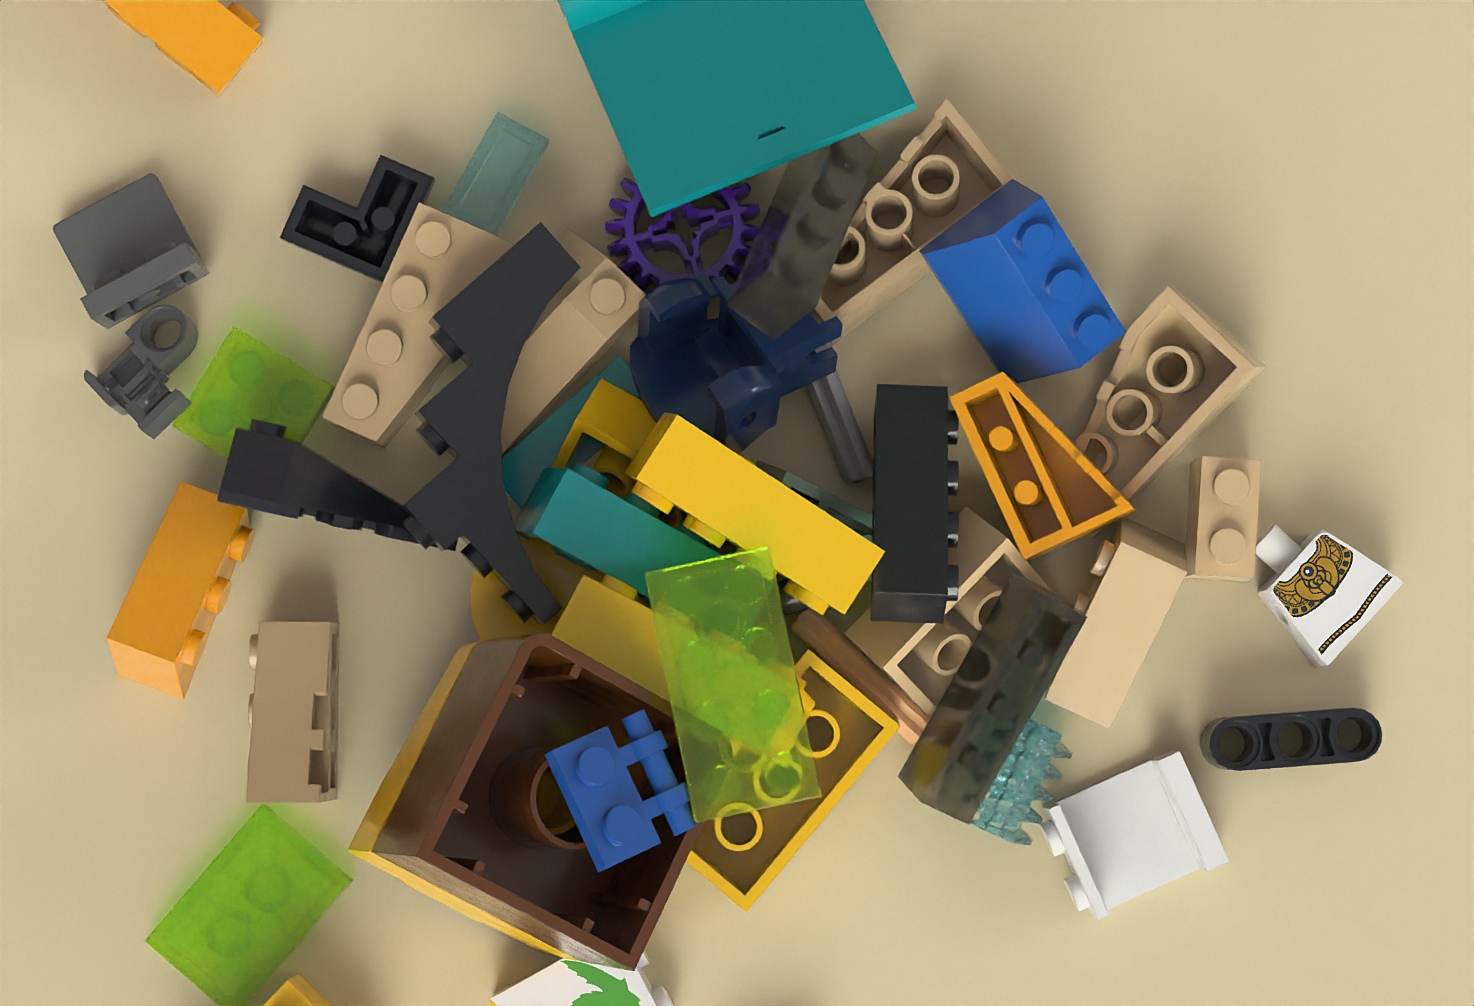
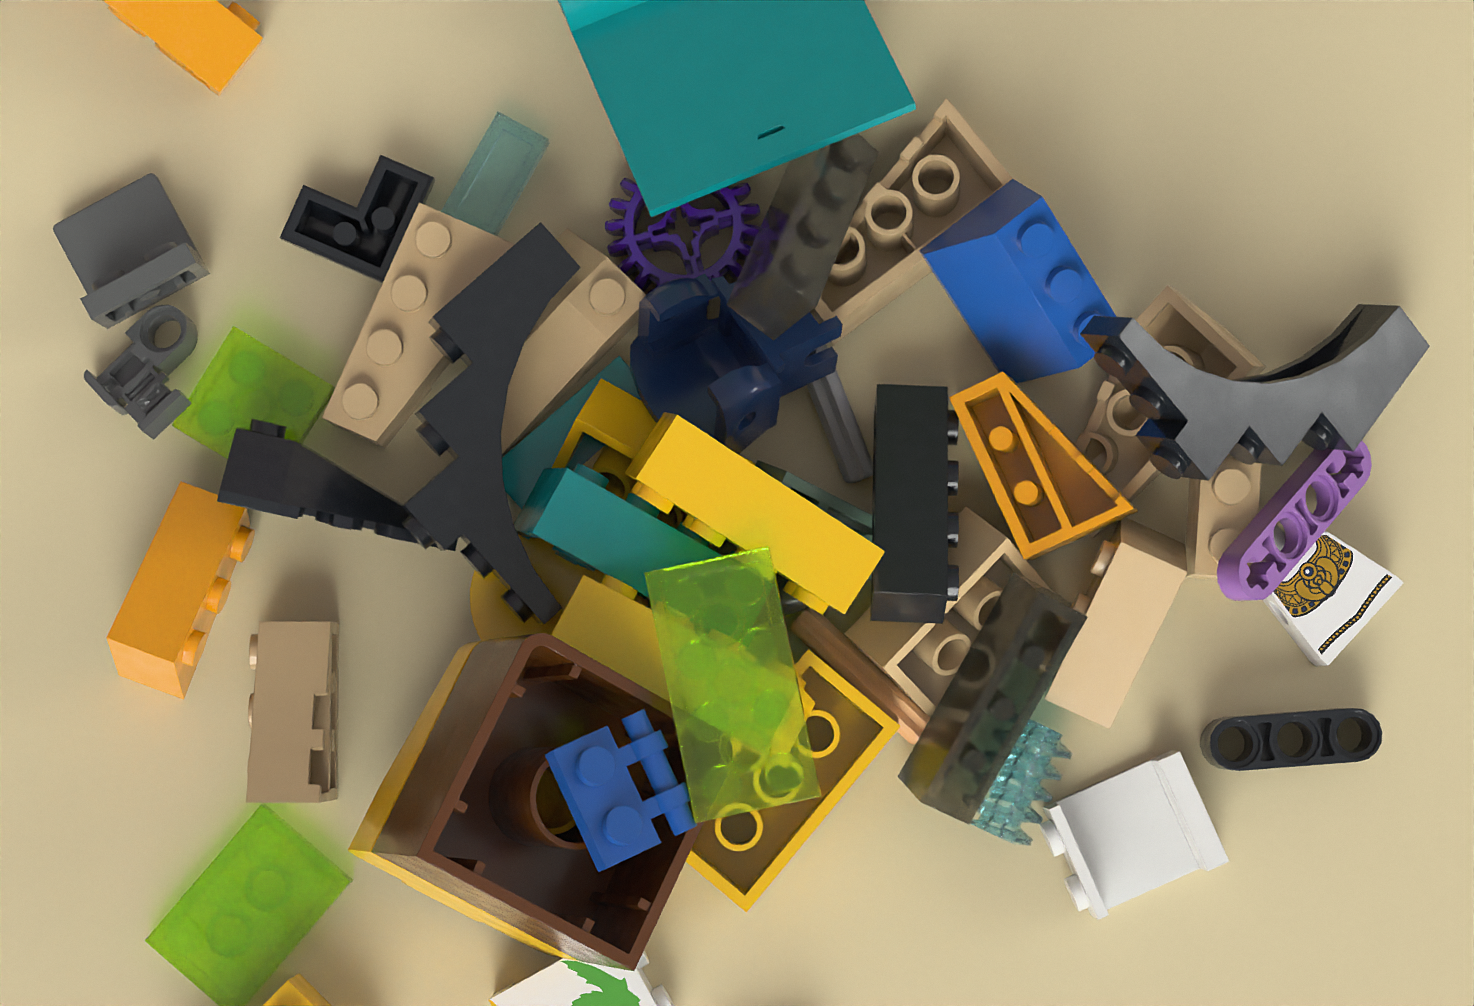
none -> arch [1080,304,1430,481]
none -> medium lavender beam [1217,441,1372,601]

